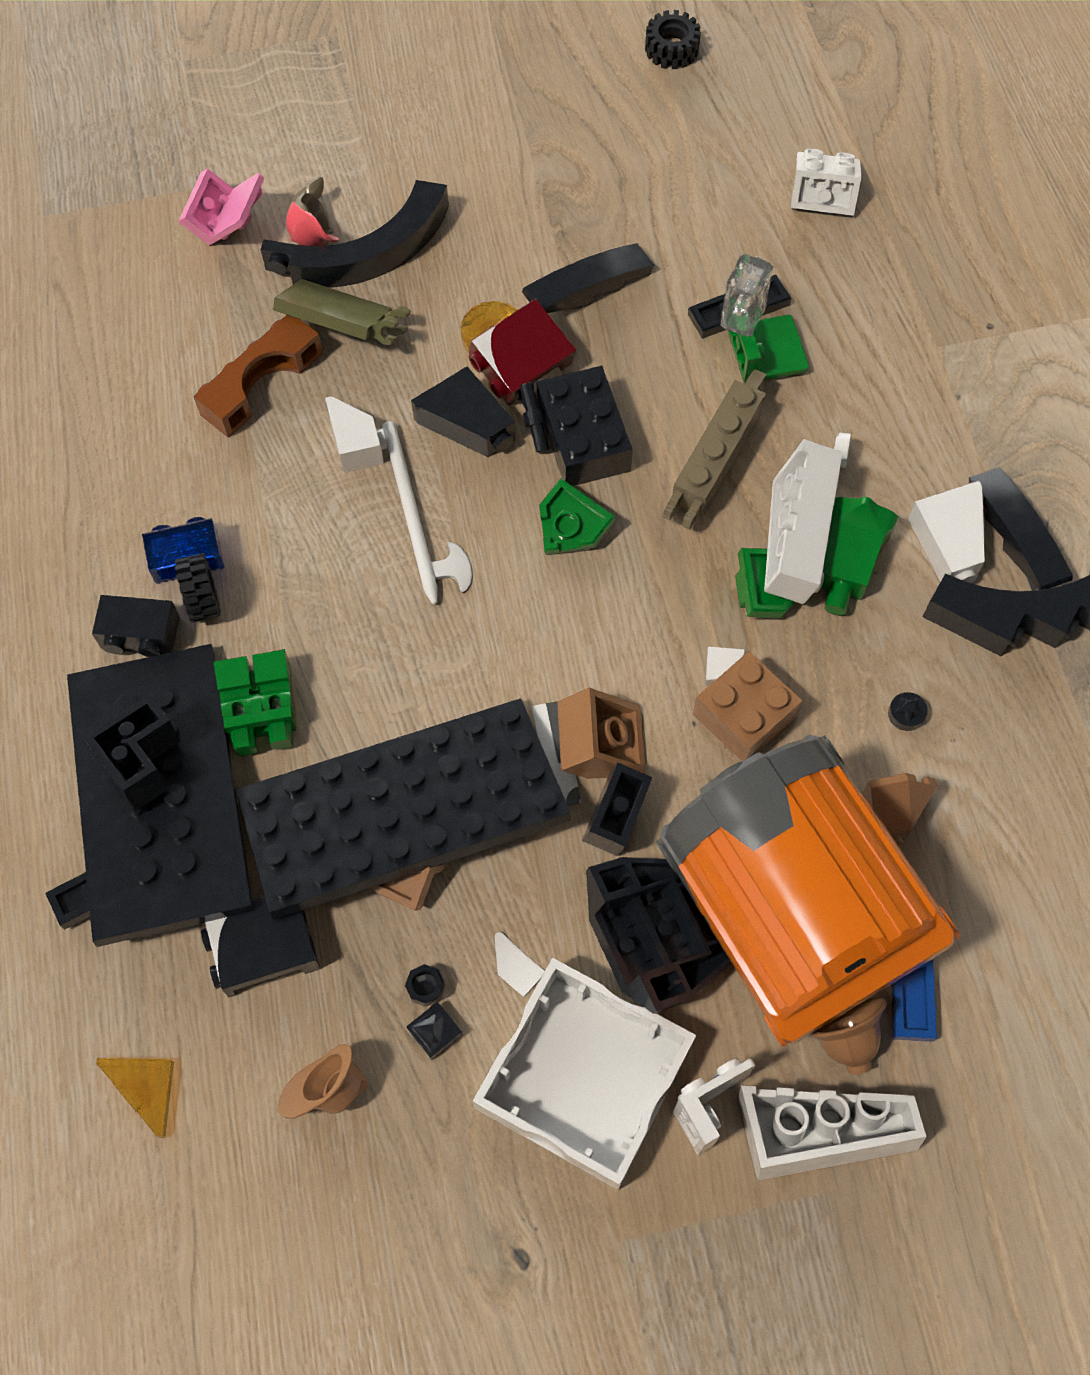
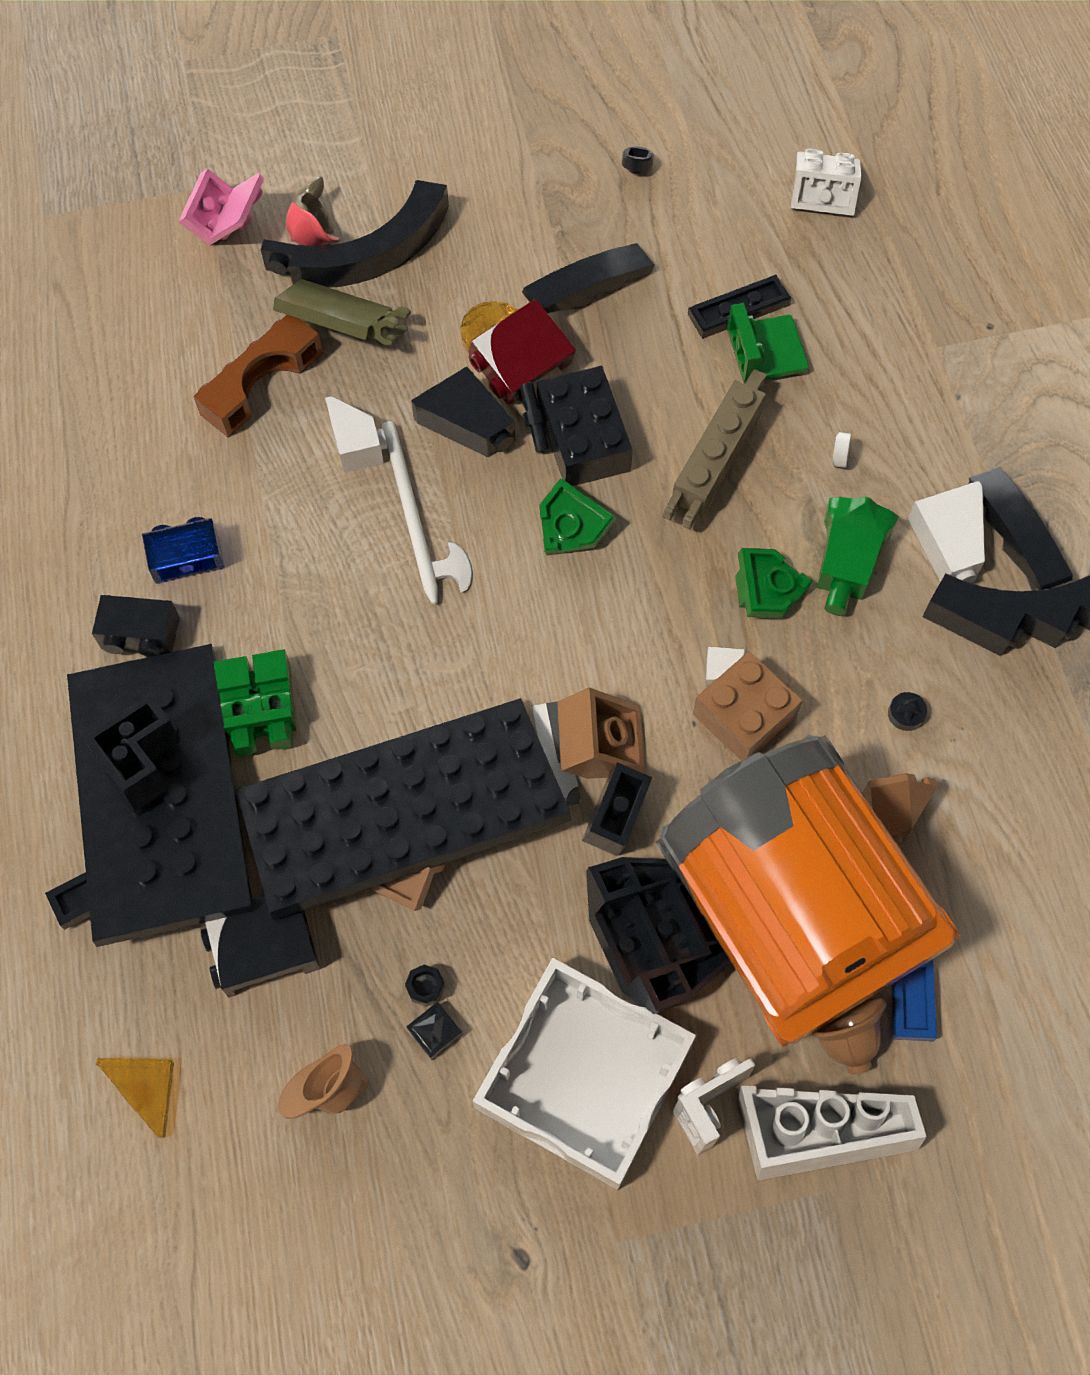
black tyre [175,553,221,623] -> none
white sticker [494,932,545,997] -> none
black tyre [645,10,701,69] -> none
clear brick [720,254,774,337] -> none
white wedge [764,439,843,604] -> none
none -> black tile [622,146,654,173]

